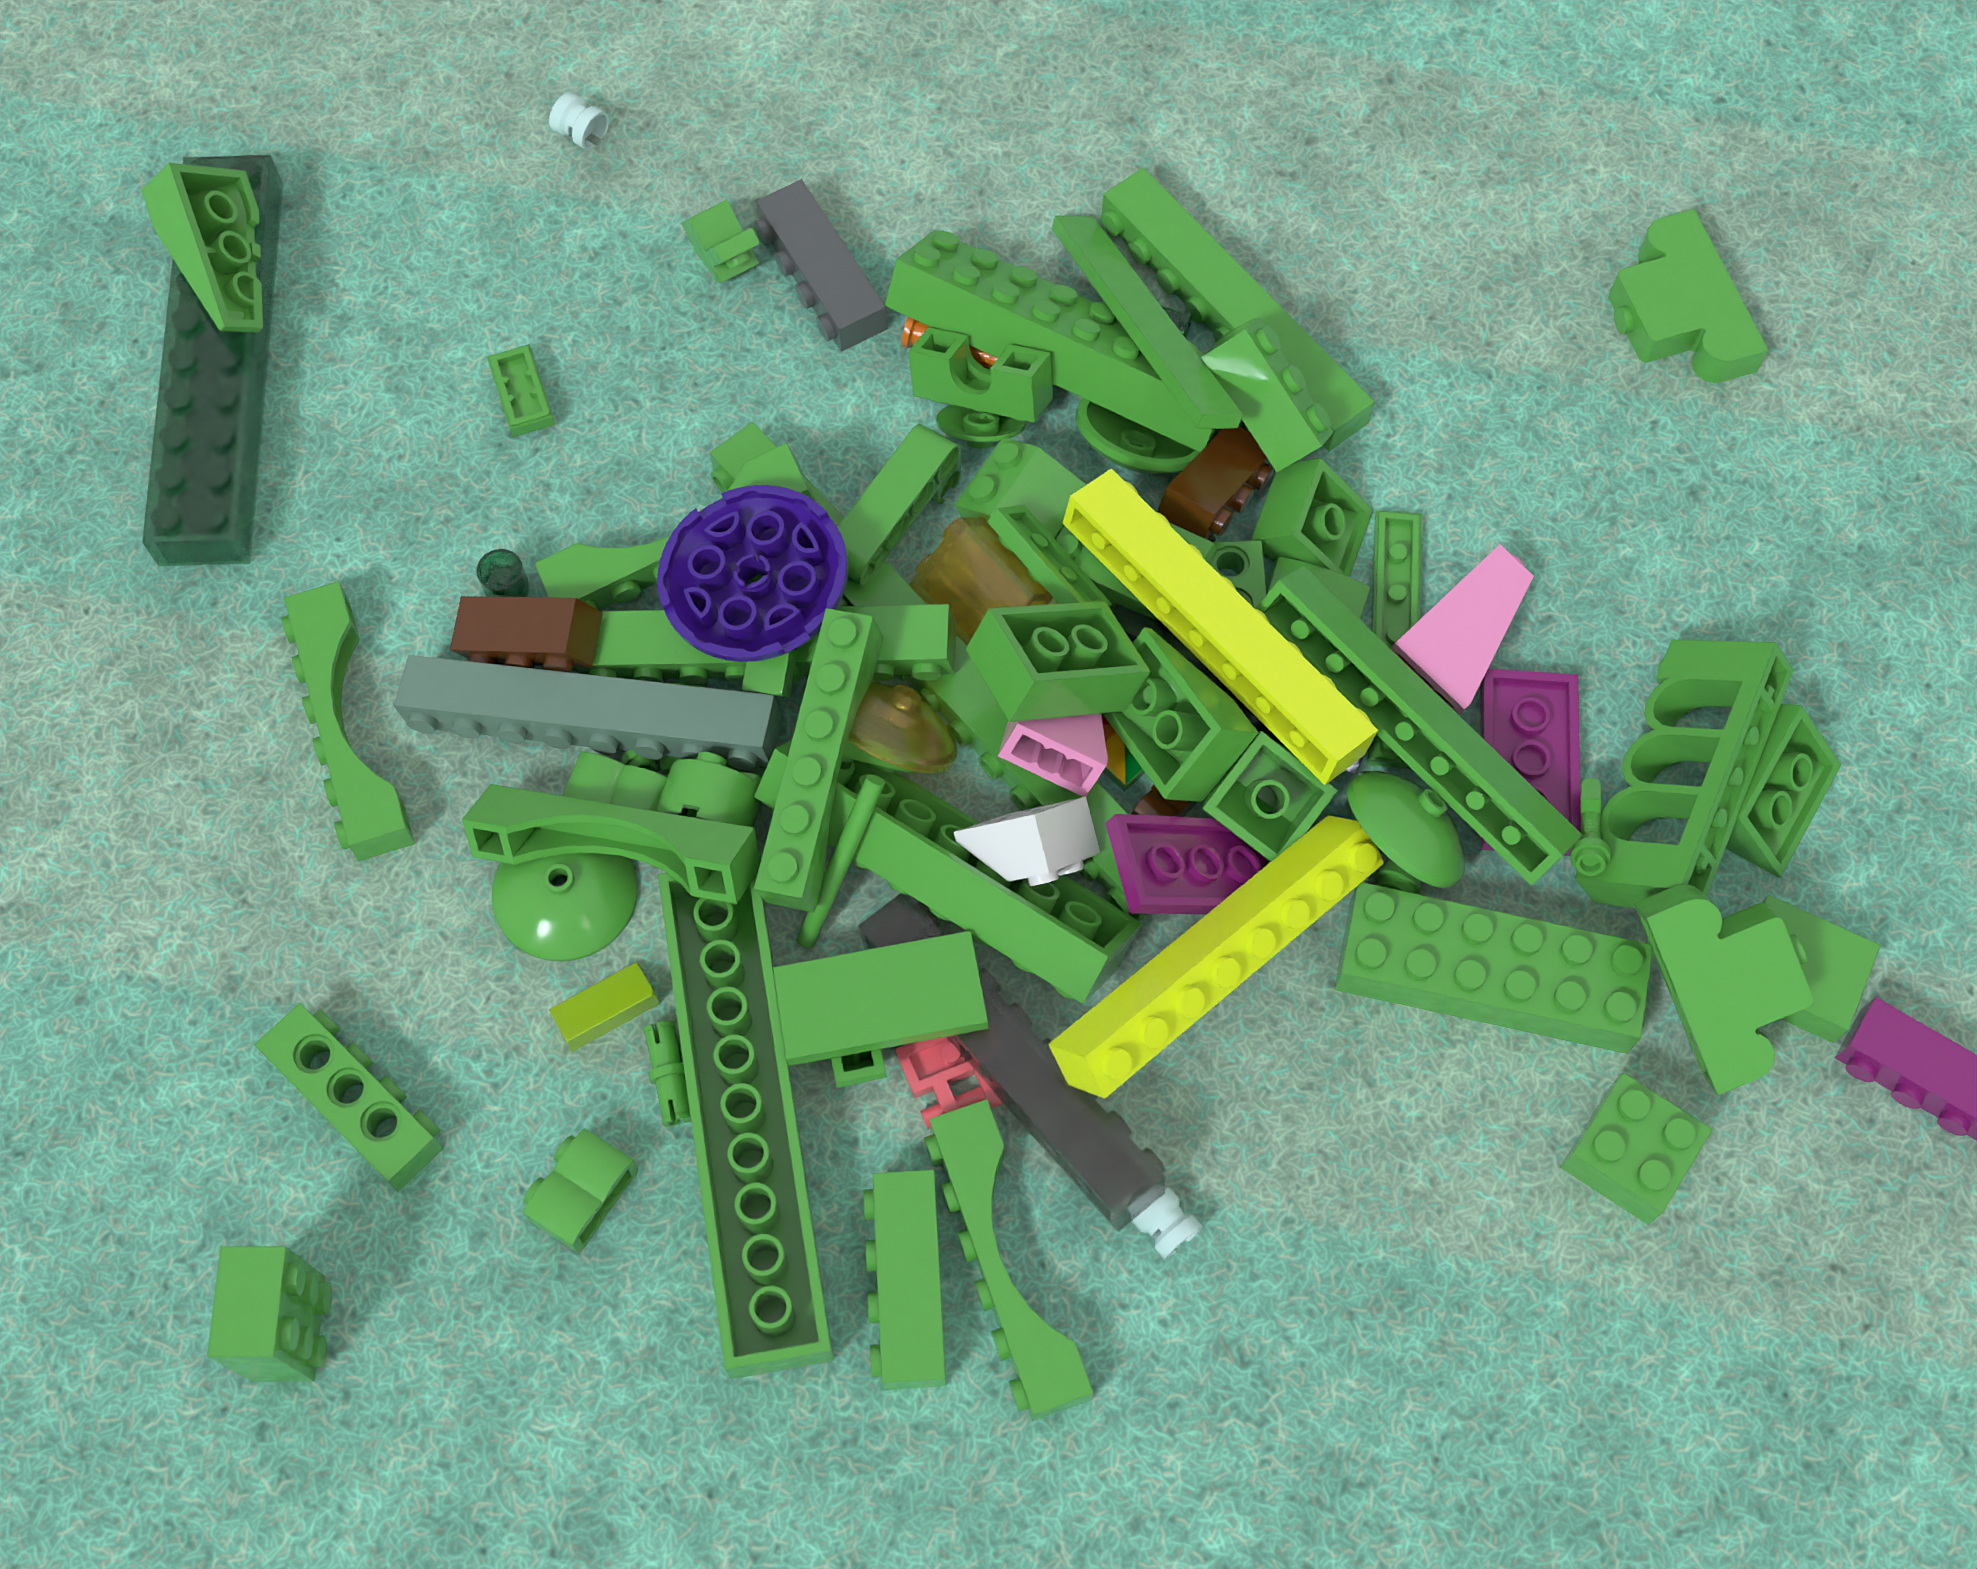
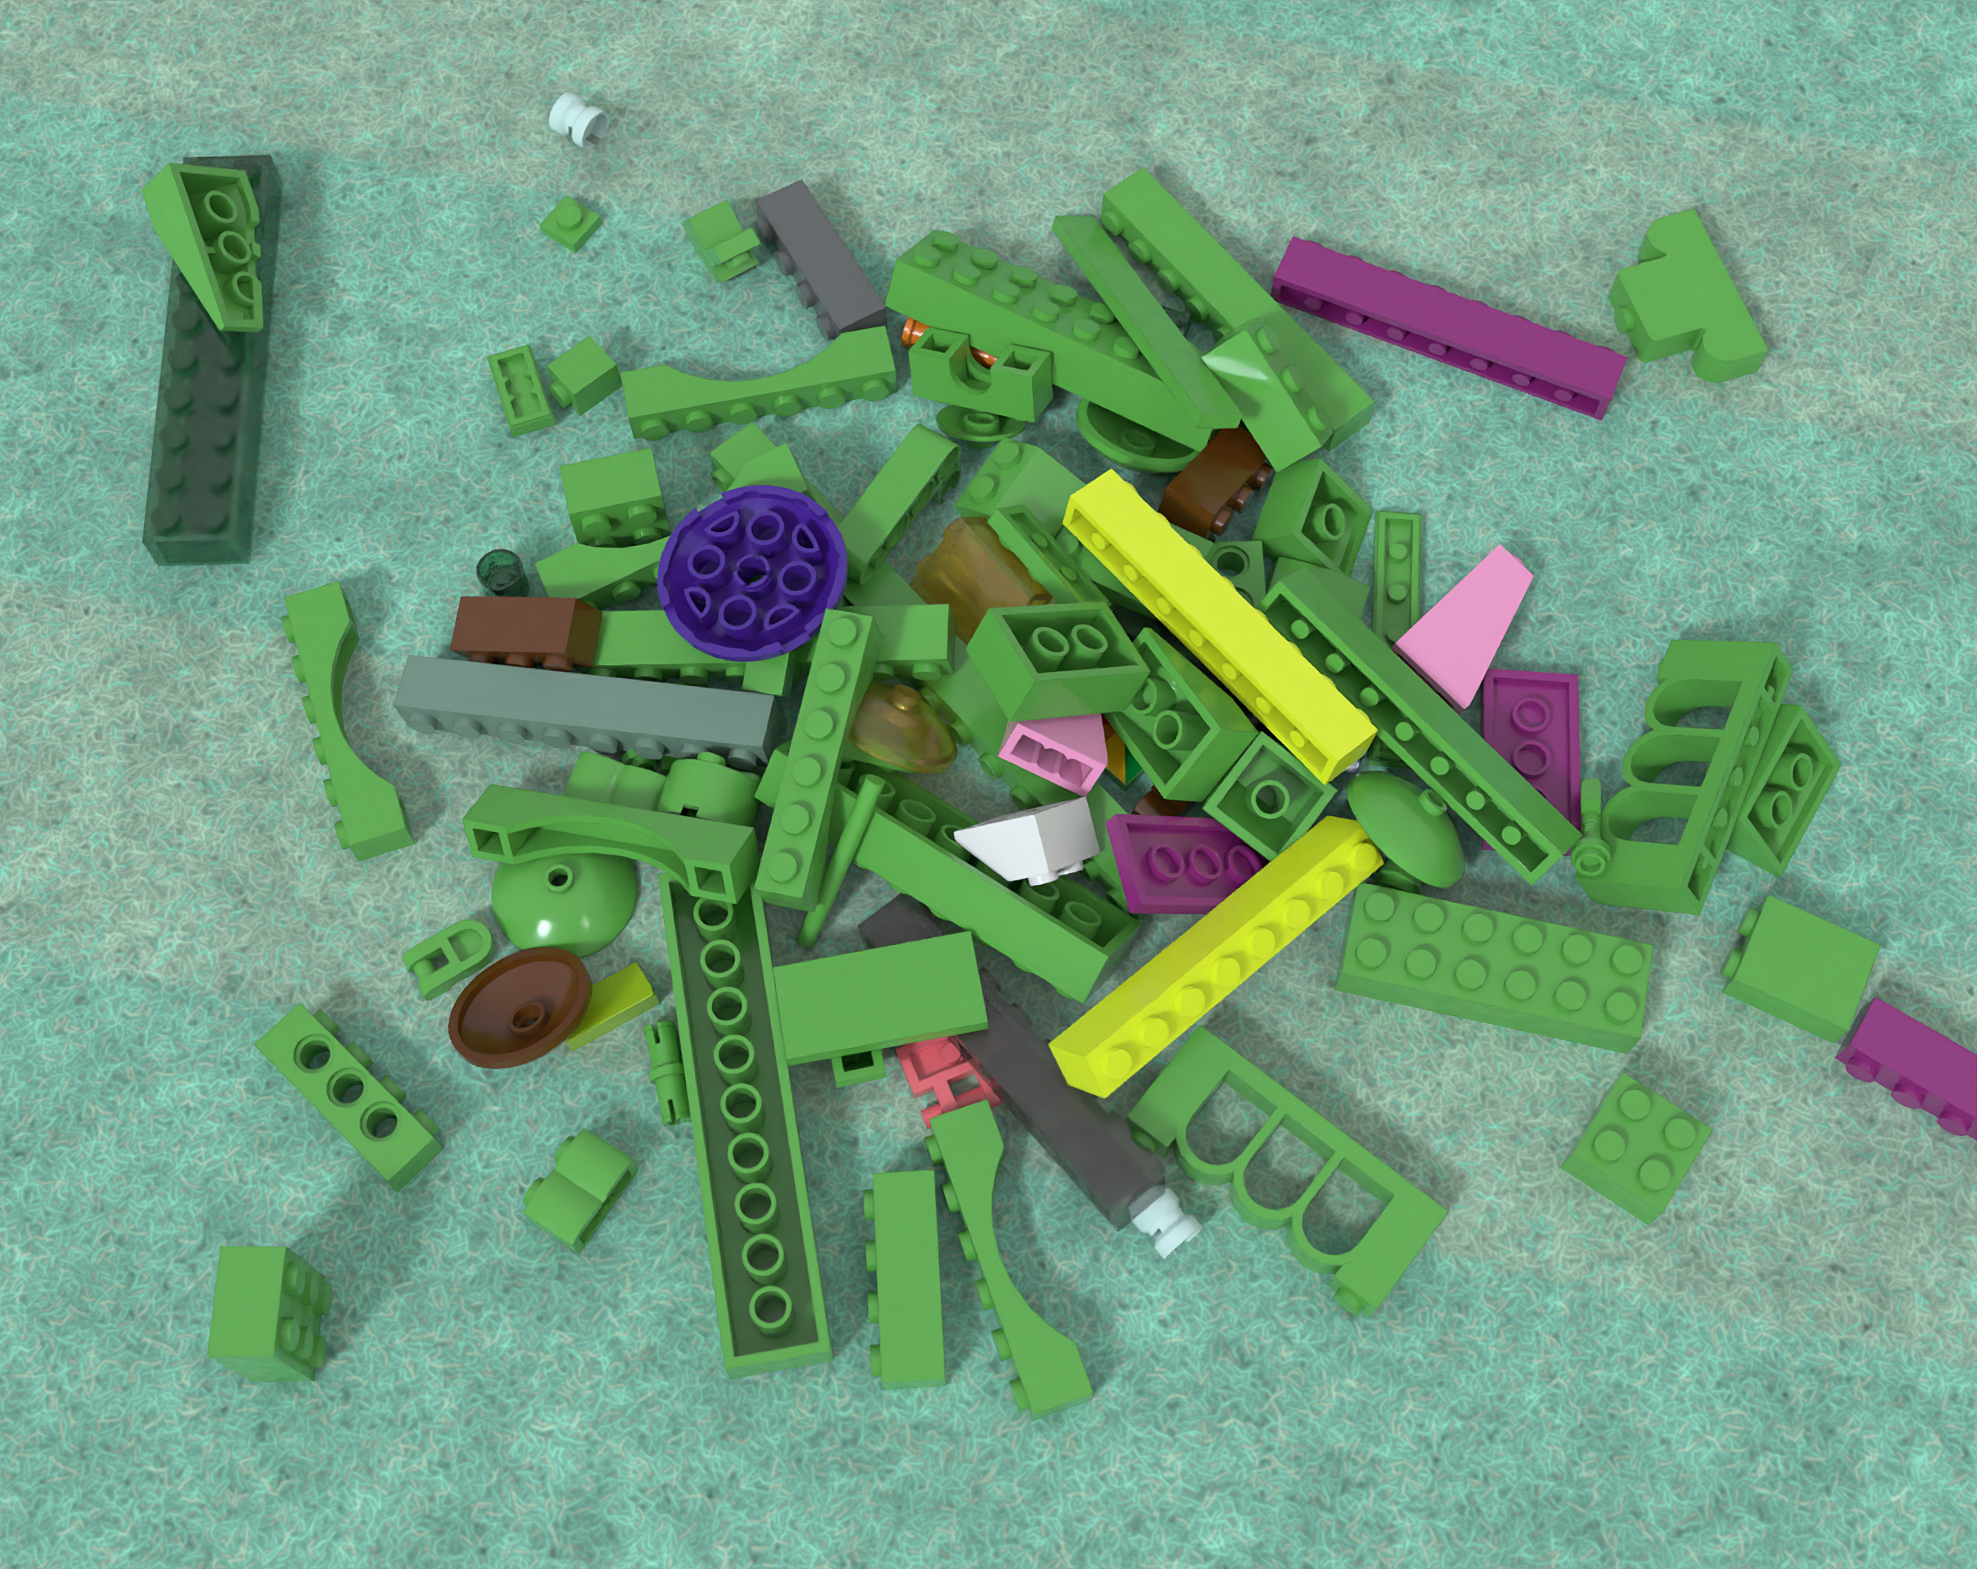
bright green brick [1634,885,1814,1095] -> none
none -> bright green plate [402,919,495,1001]
none -> reddish brown dish [448,947,592,1069]
none -> bright green plate [540,195,602,254]
none -> bright green brick [547,335,622,416]
none -> bright green brick [559,448,671,548]
none -> bright green arch [620,326,897,441]
none -> bright green fence [1124,1025,1449,1317]
none -> magenta brick [1270,236,1628,421]

